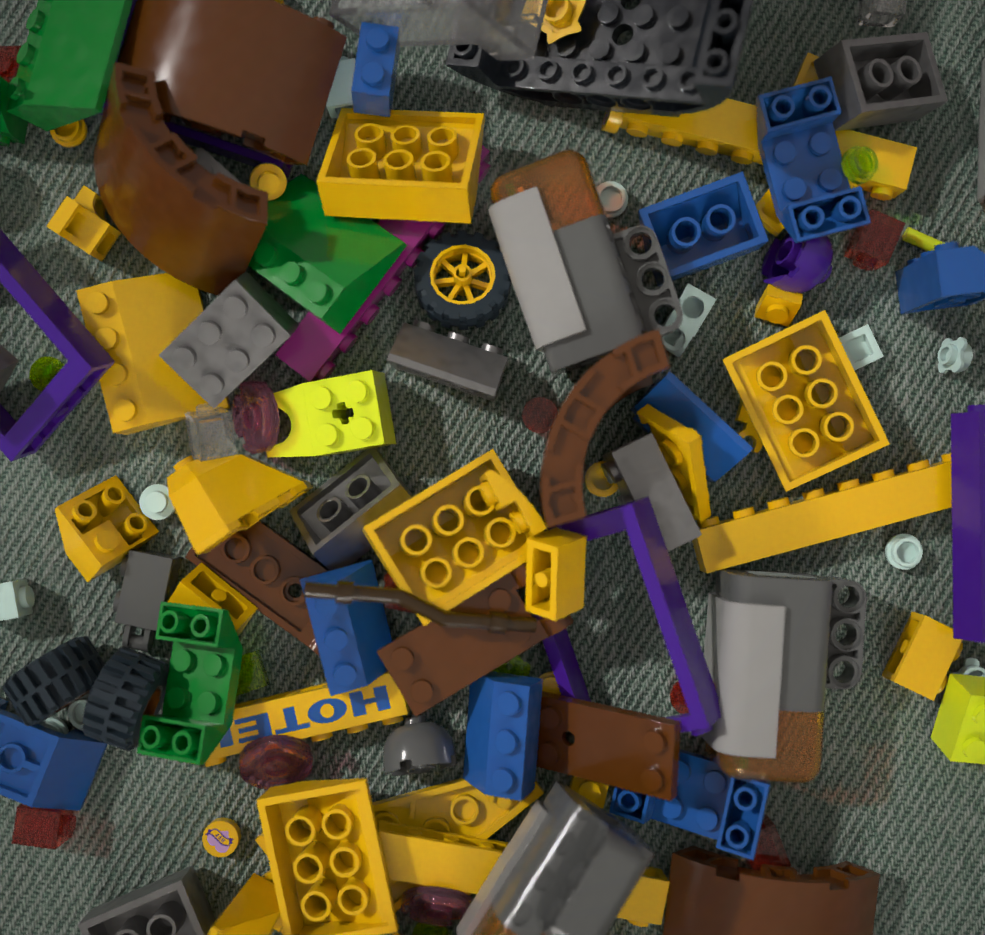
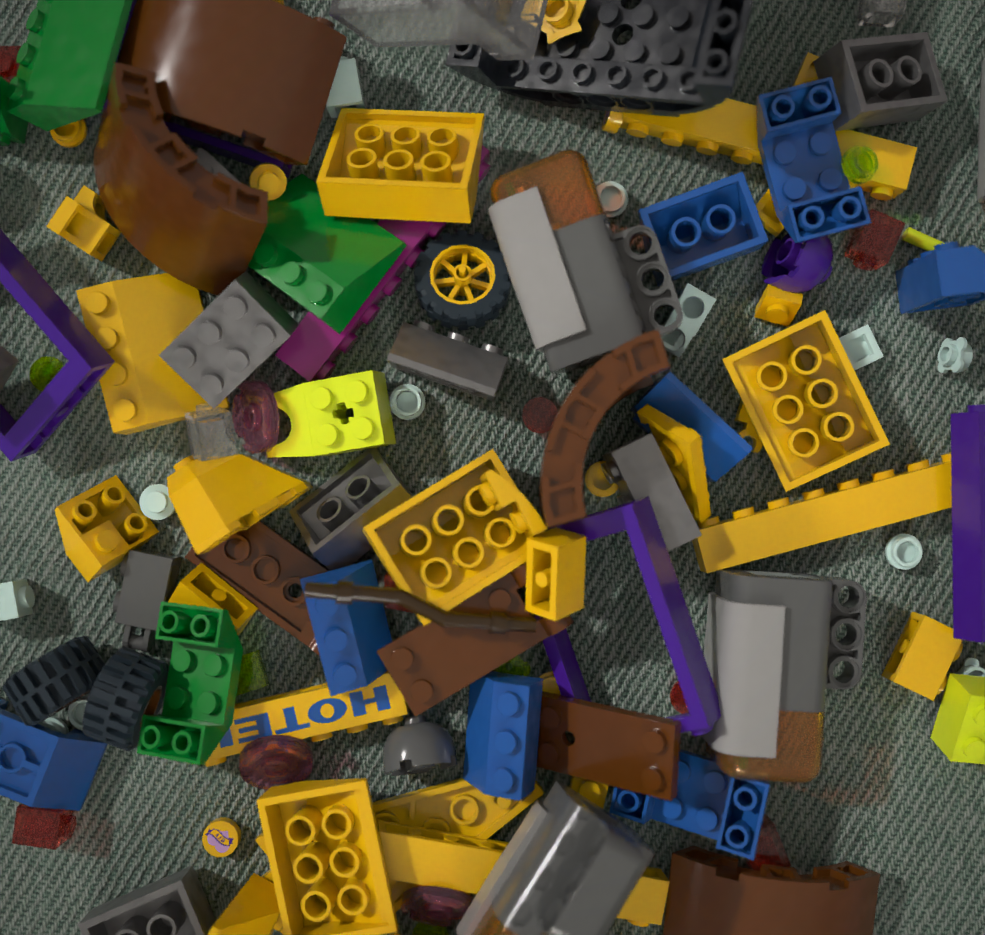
blue brick [351,22,400,117] -> none
none -> light aqua plate [389,384,426,420]

